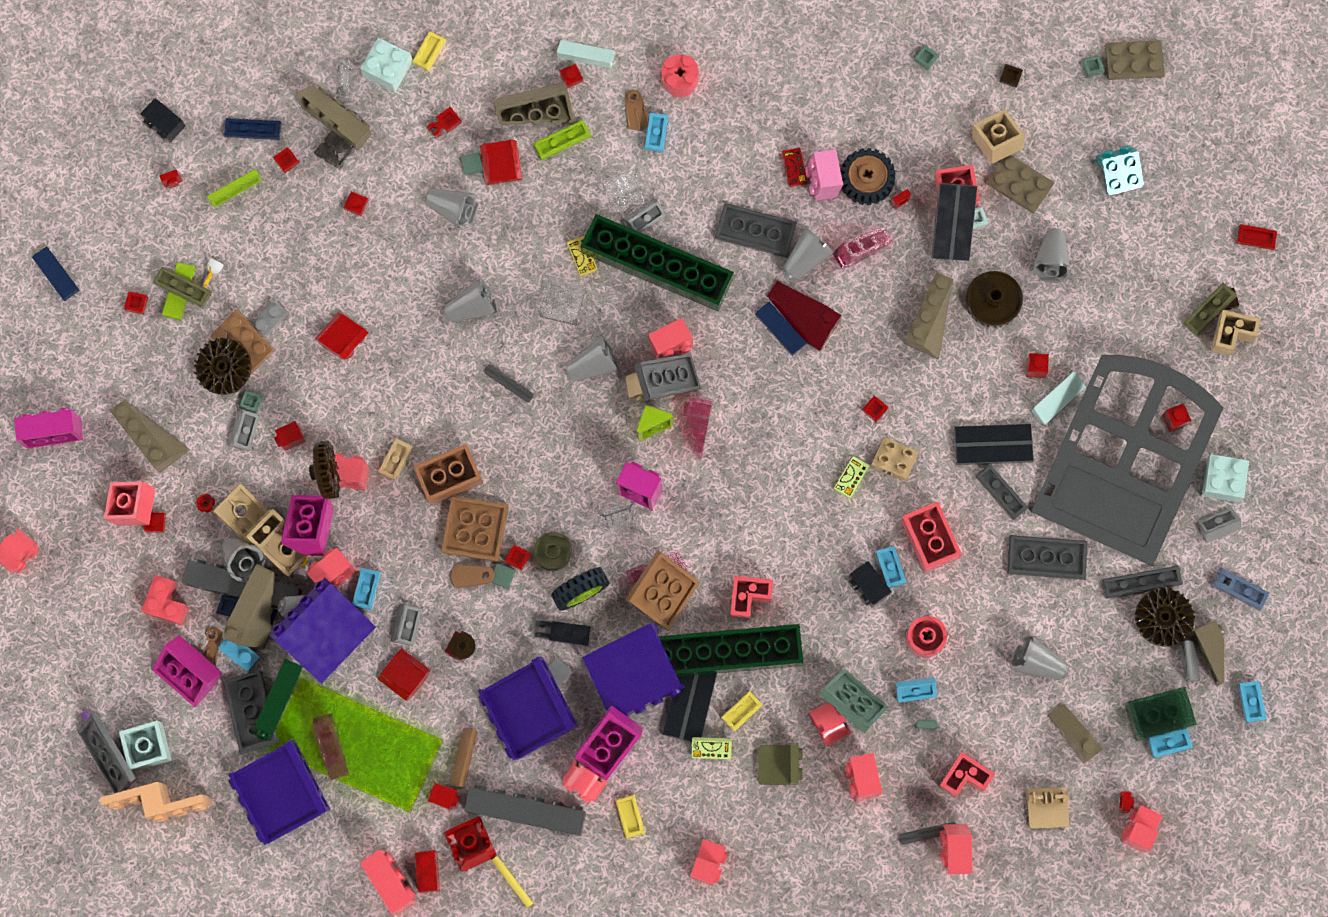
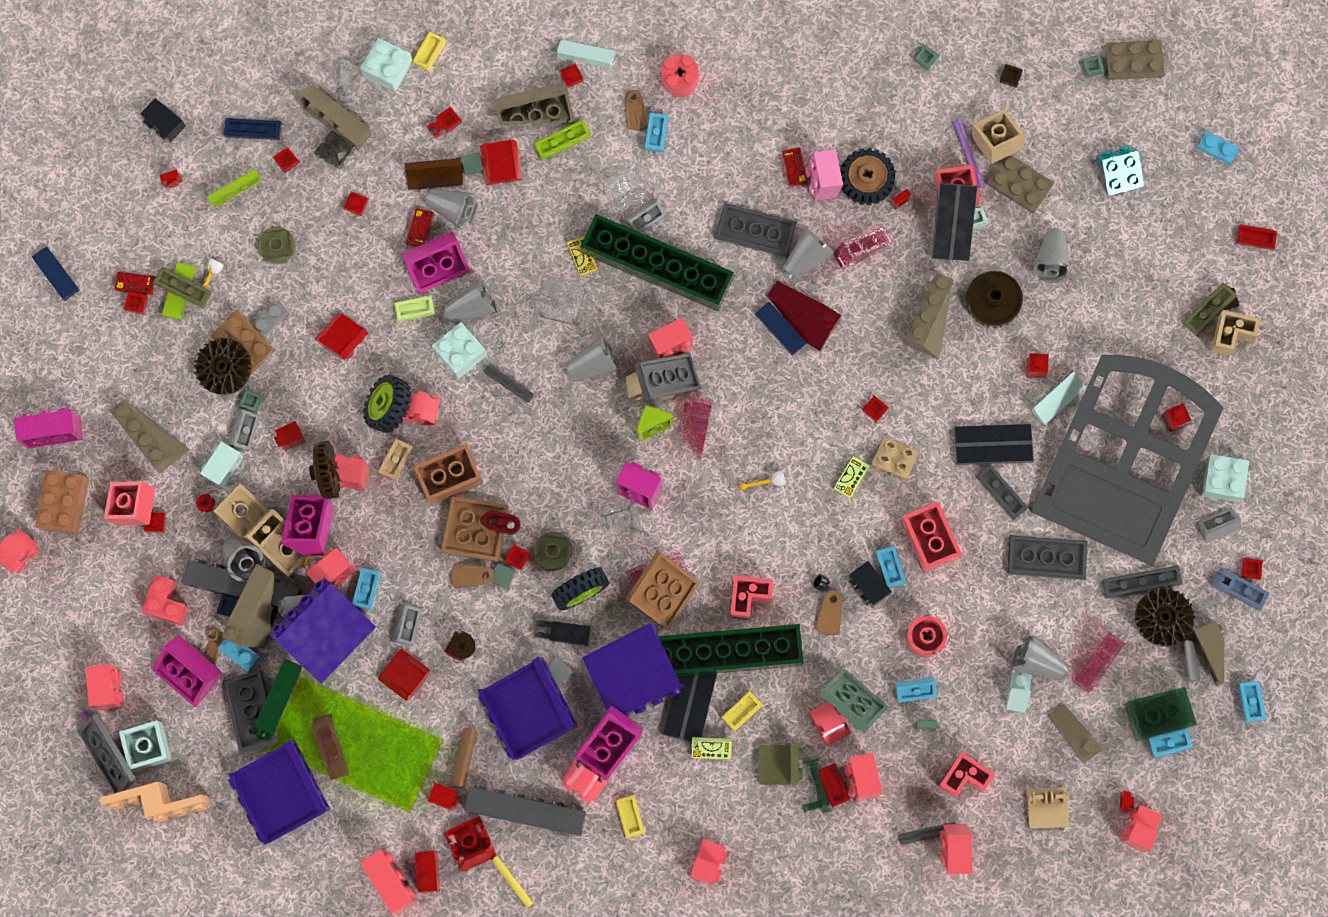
none -> nougat brick [35,470,89,535]
none -> coral brick [85,664,124,711]
none -> red tile [114,272,156,295]
none -> light aqua brick [200,442,243,489]
none -> olive tile [258,227,295,264]
none -> black wheel [363,375,412,433]
none -> yellowish green tile [394,296,435,322]
none -> dark pink slope [401,231,470,294]
none -> coral brick [402,391,441,426]
none -> reddish brown panel [404,158,463,190]
none -> red tile [406,208,434,247]
none -> light aqua brick [432,322,487,379]
none -> dark red plate [482,510,521,535]
none -> hinge [739,470,786,490]
none -> clear green piece [802,757,831,814]
none -> black hinge [813,574,830,591]
none -> medium nougat piece [815,590,842,636]
none -> red tile [817,763,851,807]
none -> medium lavender bar [953,119,984,189]
none -> light aqua slope [1006,670,1032,713]
none -> clear pink slope [1073,632,1126,694]
none -> medium azure plate [1197,131,1240,165]
none -> red tile [1241,558,1263,580]

